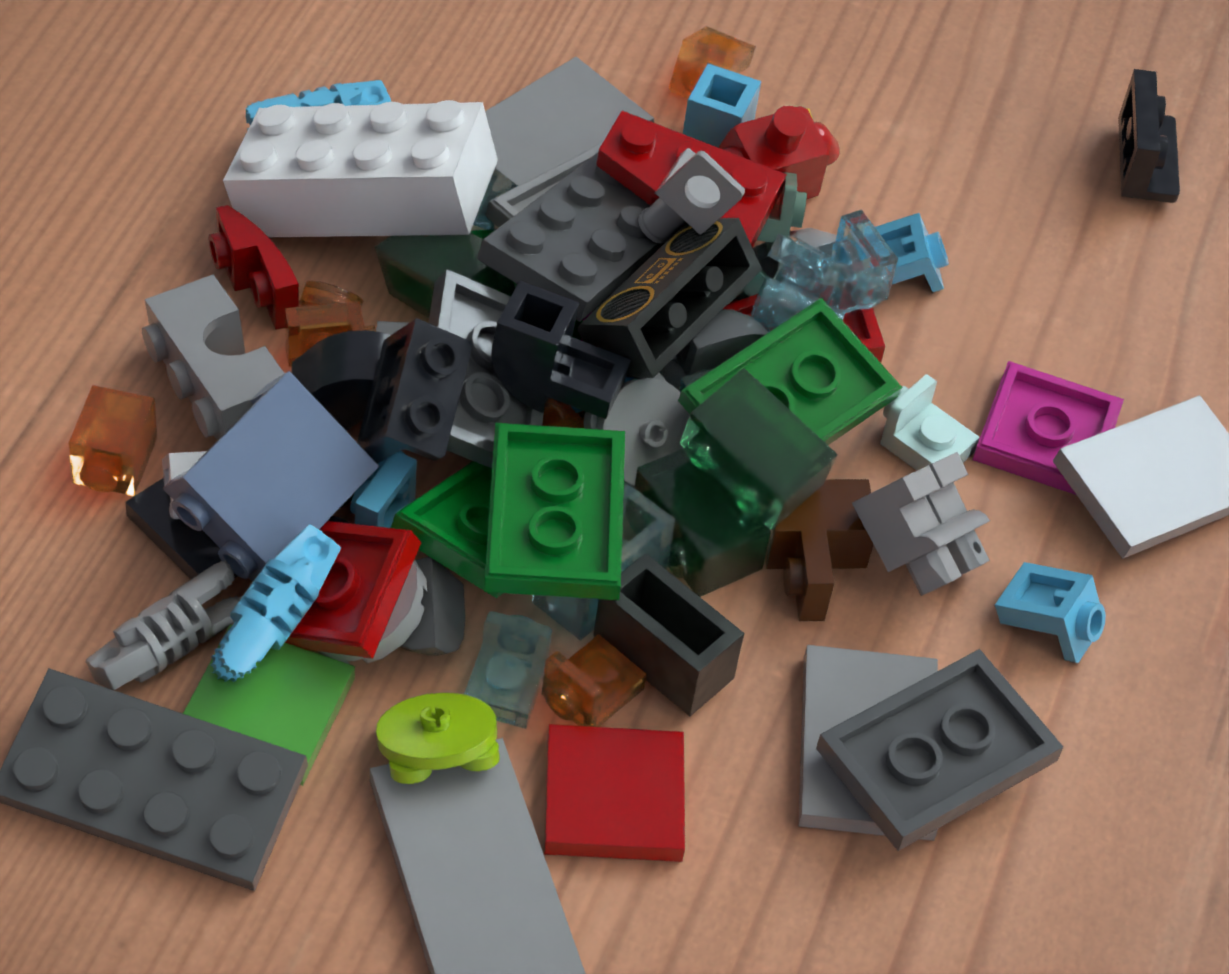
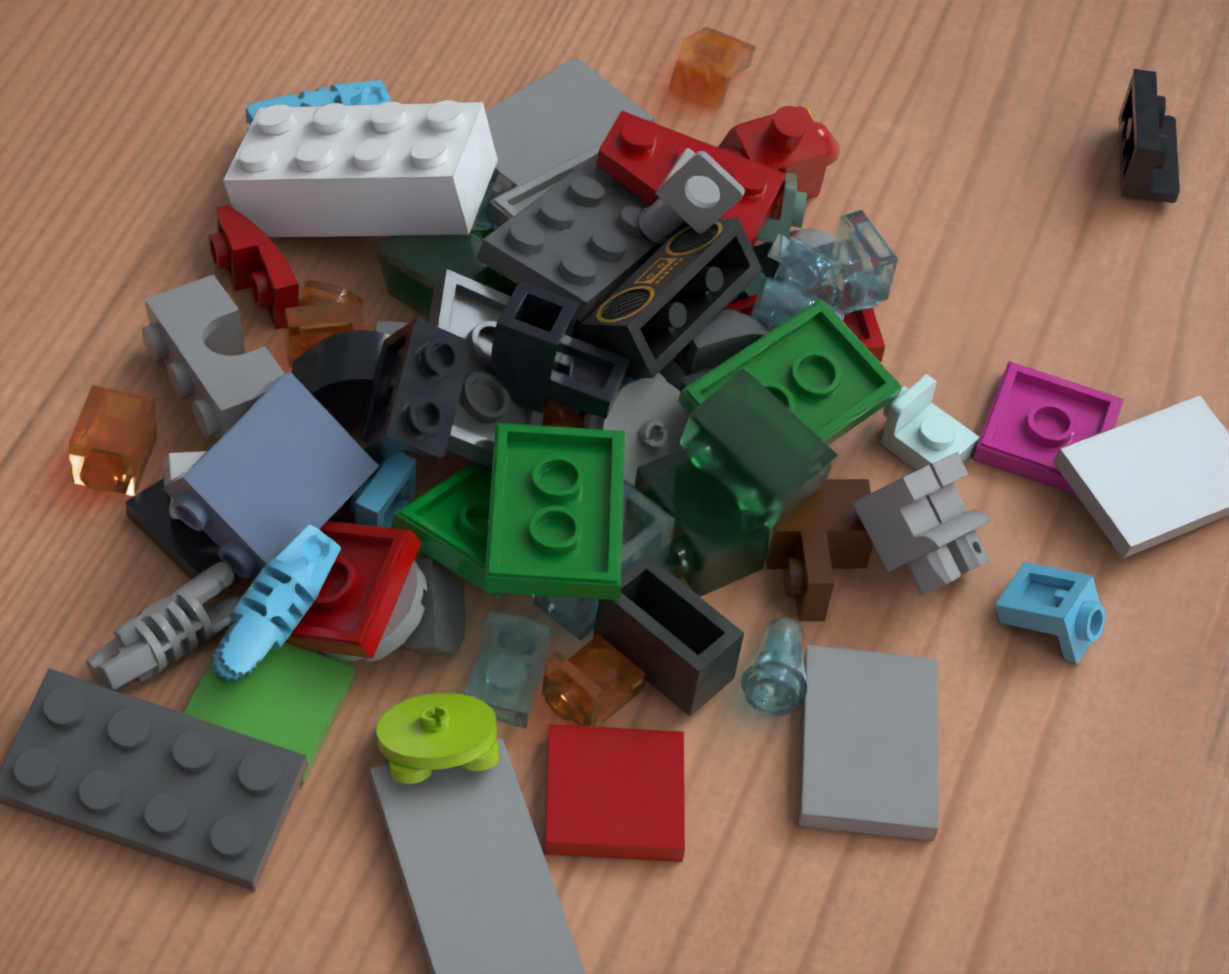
medium azure brick [683,63,761,147] -> none
dark grey plate [816,649,1063,851] -> none
medium azure bracket [852,213,949,292] -> none
none -> clear light blue cone [741,618,807,716]

